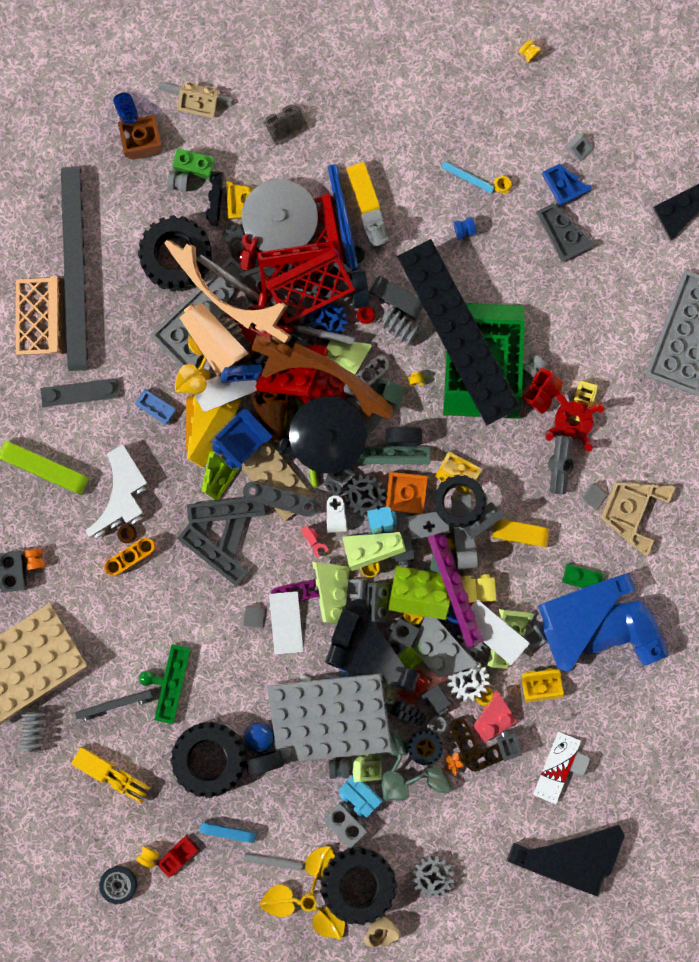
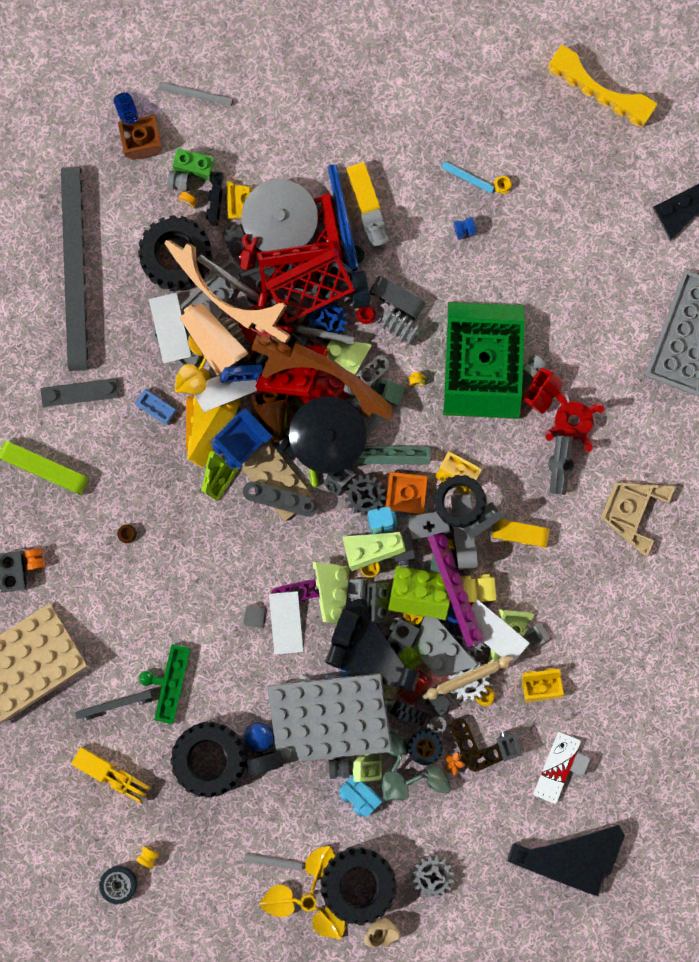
light nougat fence [16,276,63,355] -> none
light grey piece [17,711,47,753] -> none
white arch [85,444,149,539] -> none
light orange beam [104,538,156,576] -> none
red slope [156,834,200,878] -> none
tan bracket [177,82,220,118] -> none
dark grey plate [177,498,266,587] -> none
dark azure beam [199,822,257,843] -> none
clear smoke bracket [263,104,309,145] -> none
coral plate [301,526,328,558] -> none
light grey brick [323,803,367,849] -> none
white piece [327,496,347,533] -> none
black tyre [386,427,422,446] -> none
black plate [397,239,521,426] -> none
coral wing [474,691,517,742] -> none
yellow wheel [518,39,542,63] -> none
dark grey wing [536,203,596,263] -> none
blue panel [538,573,636,673] -> none
blue wing [542,164,592,206] -> none
green plate [561,564,604,589] -> none
light grey slope [565,133,594,161] -> none
light yellow slope [569,381,598,422] -> none
light grey slope [581,483,607,510] -> none
blue piece [583,601,669,666] -> none
none -> white sticker [149,293,191,363]
none -> light orange tile [178,192,198,209]
none -> tan wheel [423,656,514,699]
none -> yellow arch [548,44,657,127]

